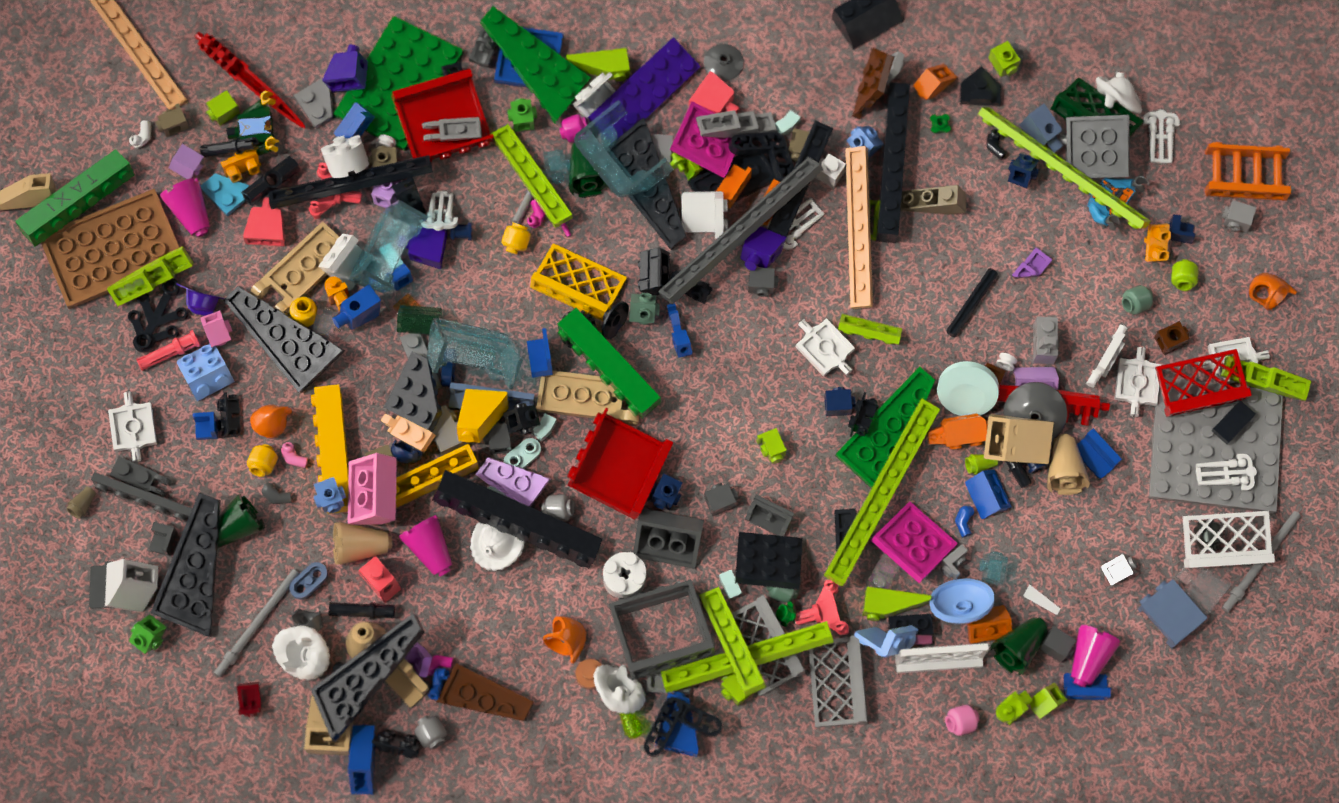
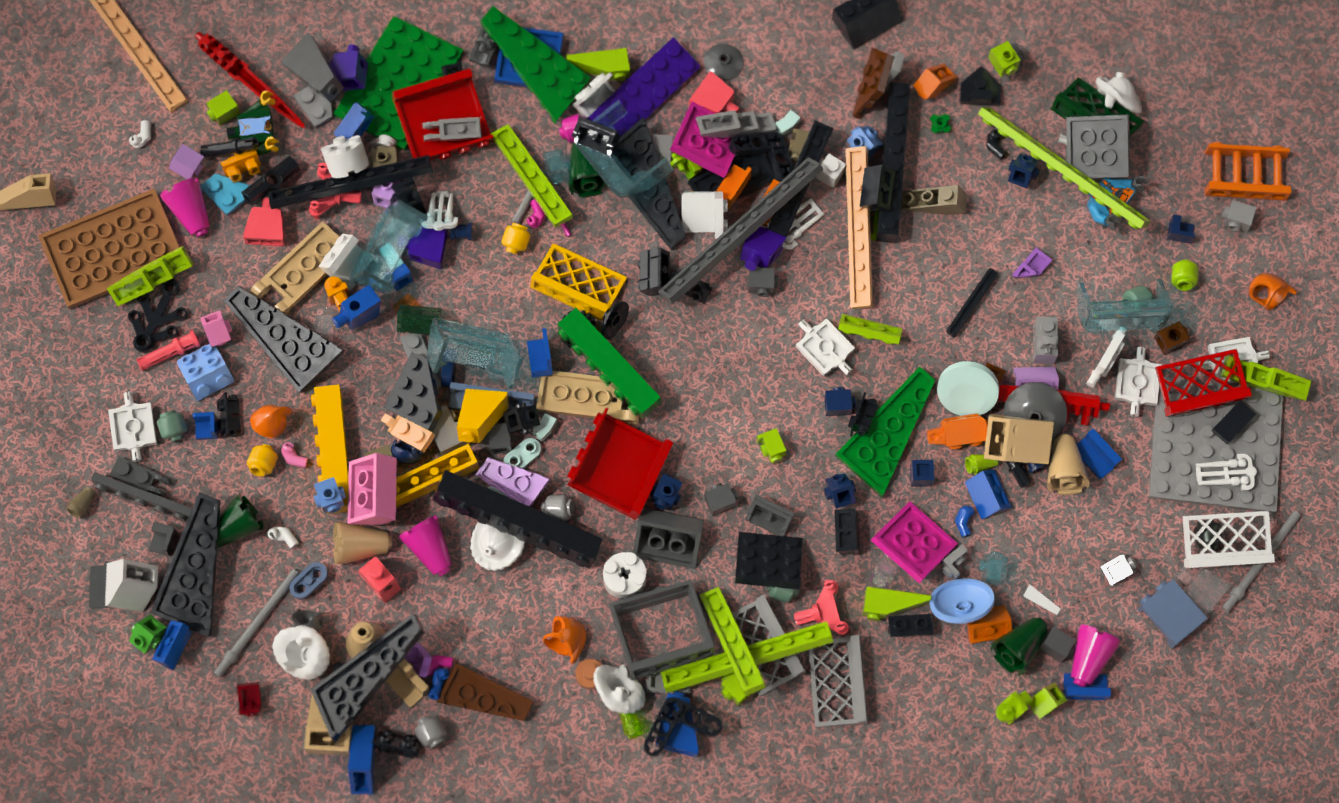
green brick [15,149,135,247] -> none
dark tan brick [155,104,189,137] -> none
dark purple piece [176,283,224,316] -> none
dark grey arm [262,483,292,504] -> none
yellow head [290,297,317,327] -> none
black pin [329,602,395,619] -> none
bright green brick [507,98,537,132] -> none
sand green brick [629,293,660,325] -> none
blue piece [667,303,692,358] -> none
light aqua piece [719,570,742,599] -> none
green plate [776,601,796,627] -> none
lime plate [823,398,940,587] -> none
light blue bracket [854,625,918,657] -> none
white fence [895,643,989,674] -> none
bright pink tile [914,635,932,645] -> none
bright pink head [945,705,979,736] -> none
white bush [996,353,1017,371] -> none
sand blue torso [1019,104,1064,153] -> none
white piece [1143,110,1179,164] -> none
light orange hips [1144,223,1171,262] -> none
none -> blue panel [152,620,192,670]
none -> sand green head [156,409,188,442]
none -> white arm [267,527,299,549]
none -> dark grey slope [280,33,344,103]
none -> black hinge [572,116,621,157]
none -> dark blue brick [824,473,856,509]
none -> black hinge [859,165,895,212]
none -> dark blue panel [910,460,934,487]
none -> clear light blue windscreen [1077,279,1173,333]

